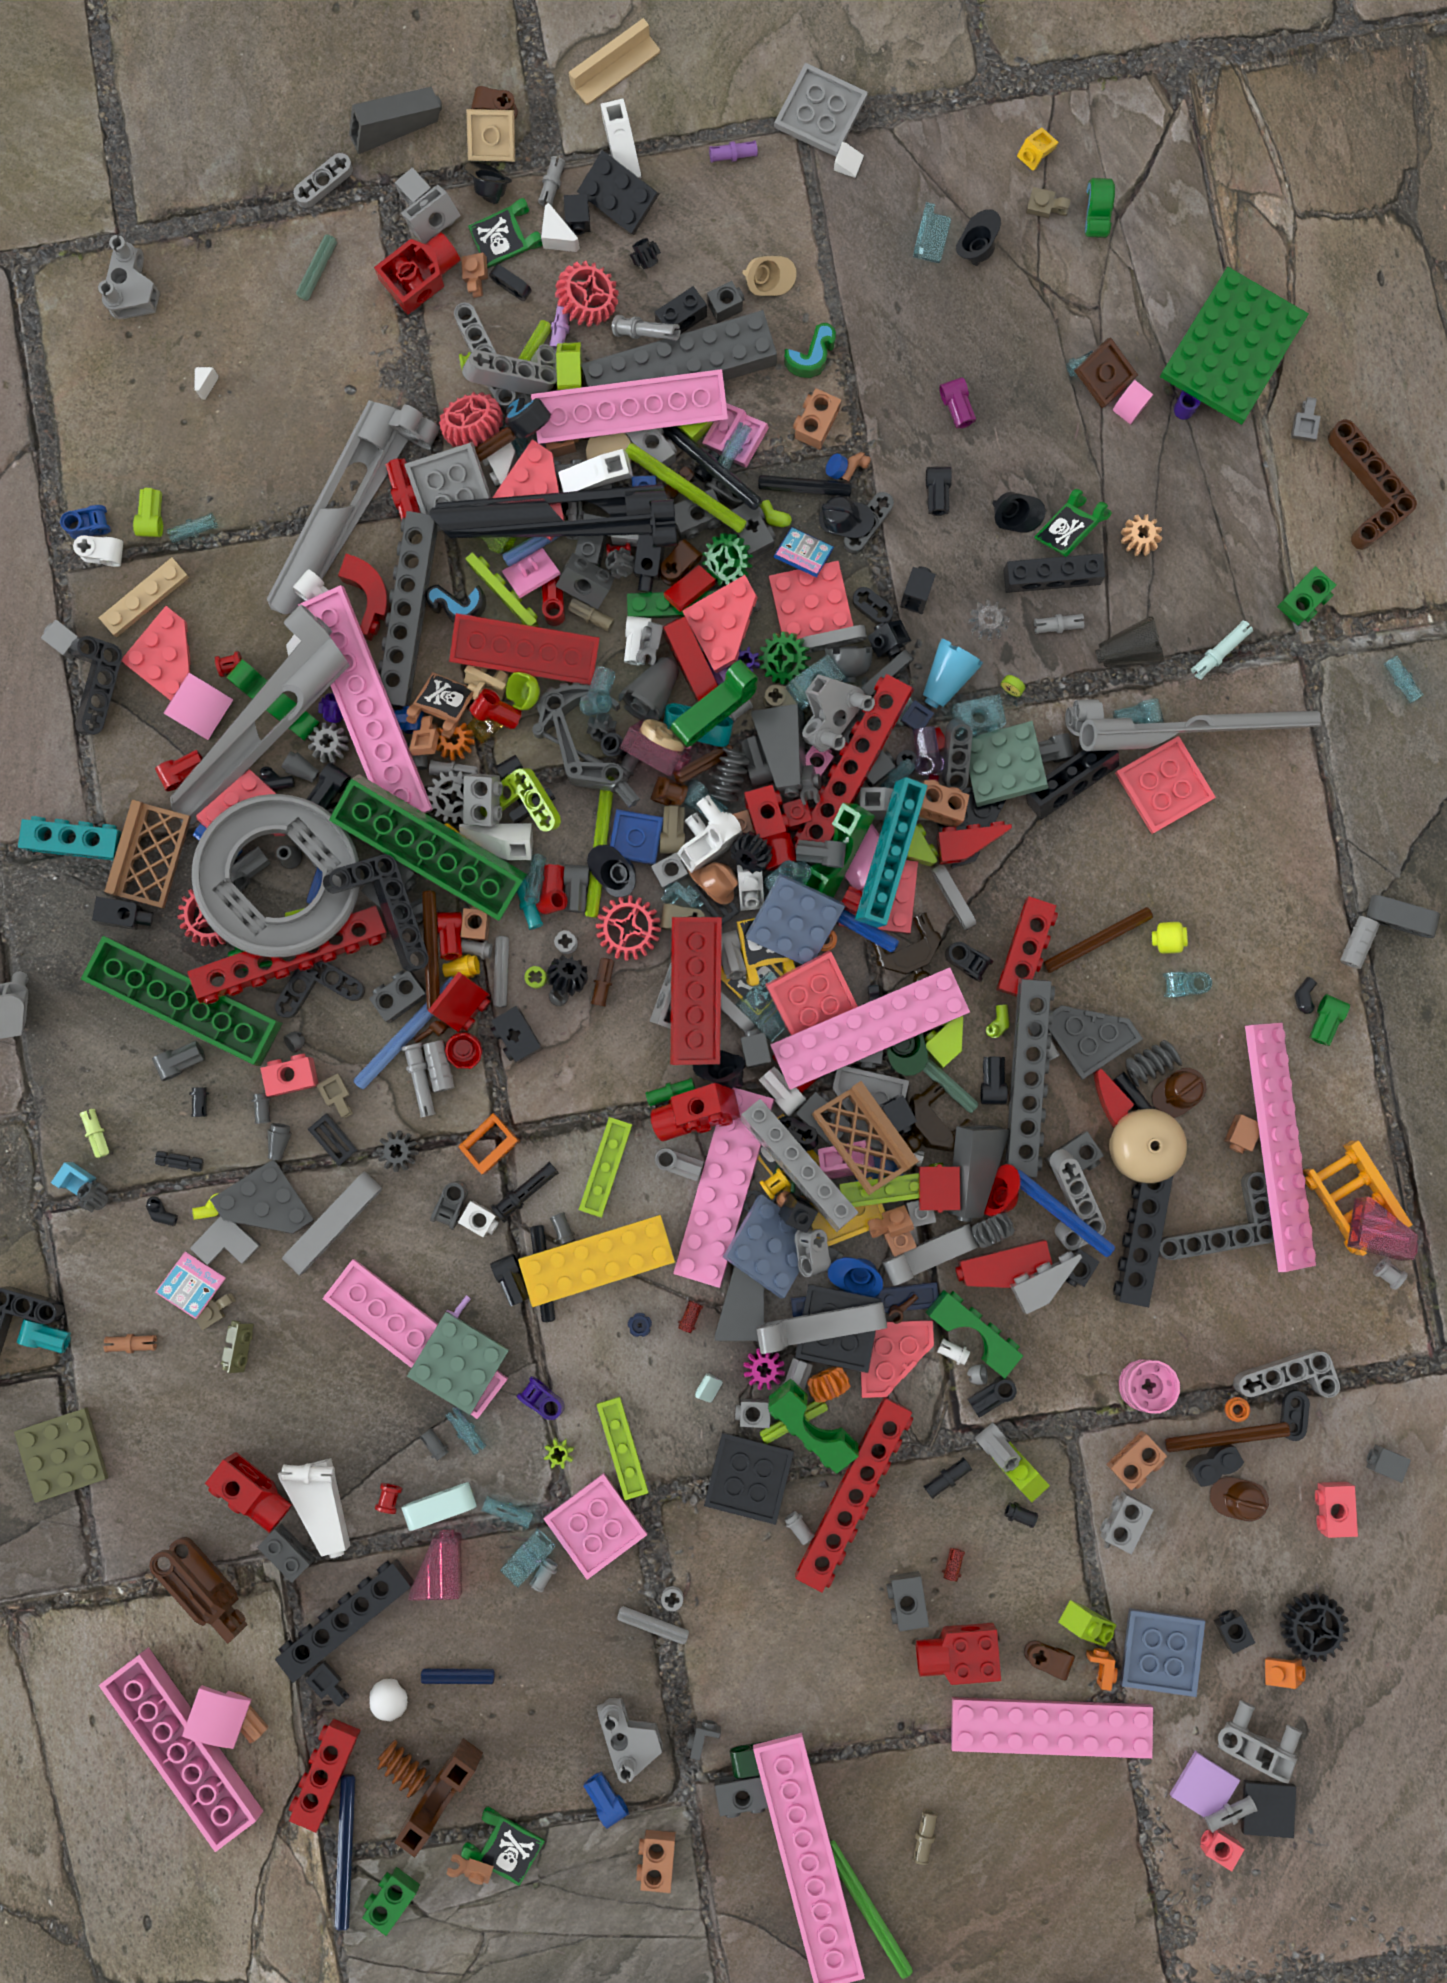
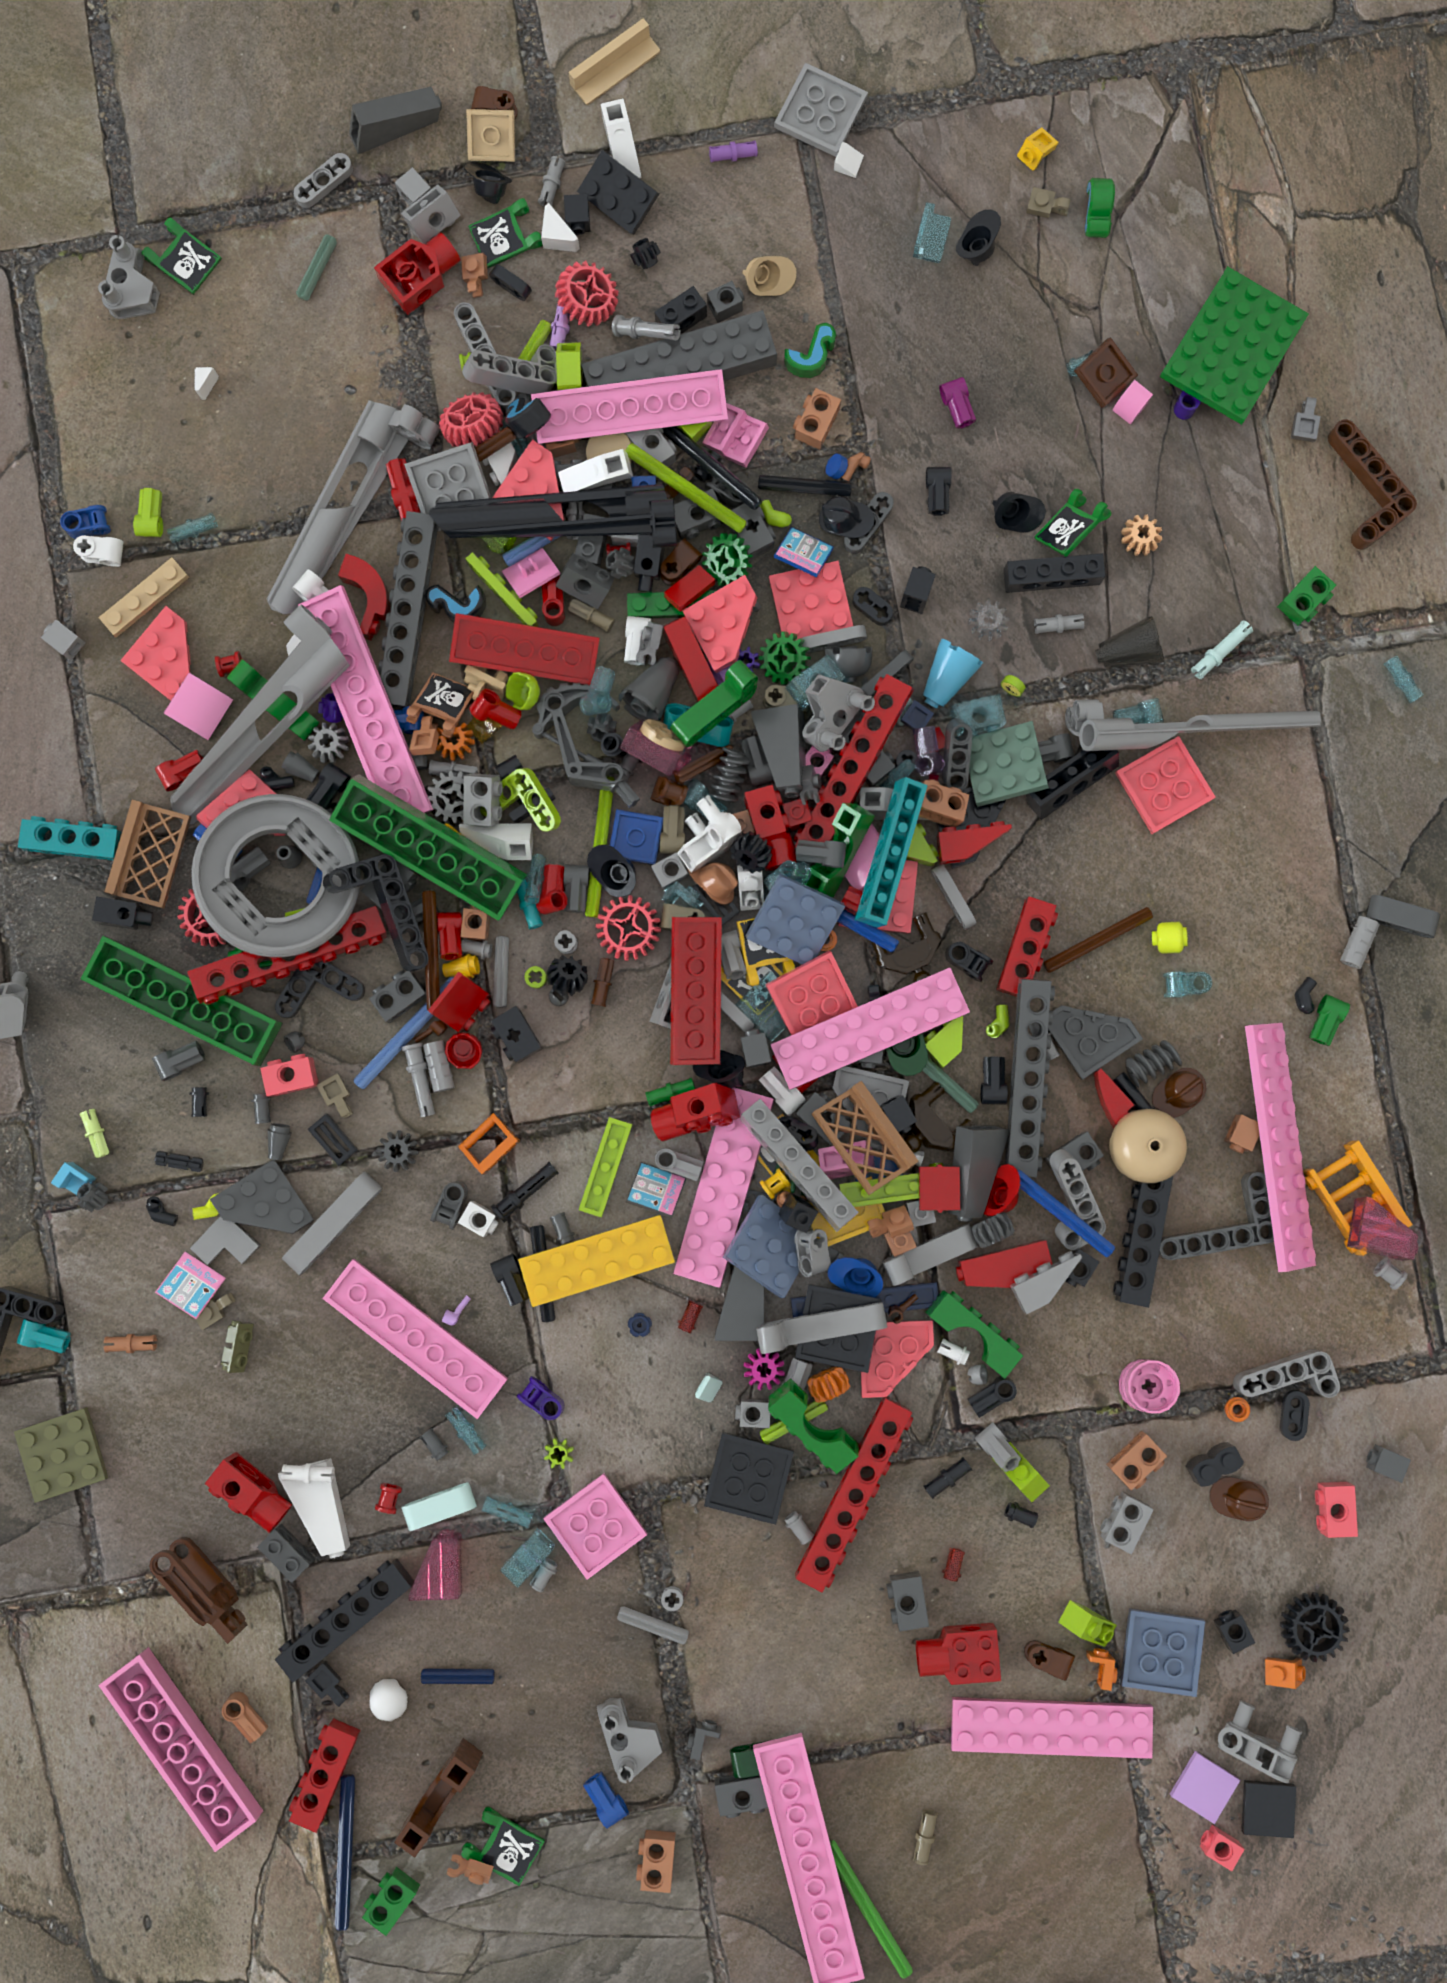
black beam [70,636,122,736] -> none
bright pink slope [182,1685,252,1749] -> none
dark orange piece [377,1740,431,1798] -> none
sand green plate [407,1312,510,1415] -> none
lime plate [596,1396,649,1500] -> none
clear light blue pin [718,422,752,470] -> none
black brick [867,620,911,658] -> none
reddish brown axle [1165,1422,1290,1452] -> none
light grey pin [1204,1796,1257,1833] -> none
none -> flag [141,218,222,295]
none -> piece [626,1162,686,1219]

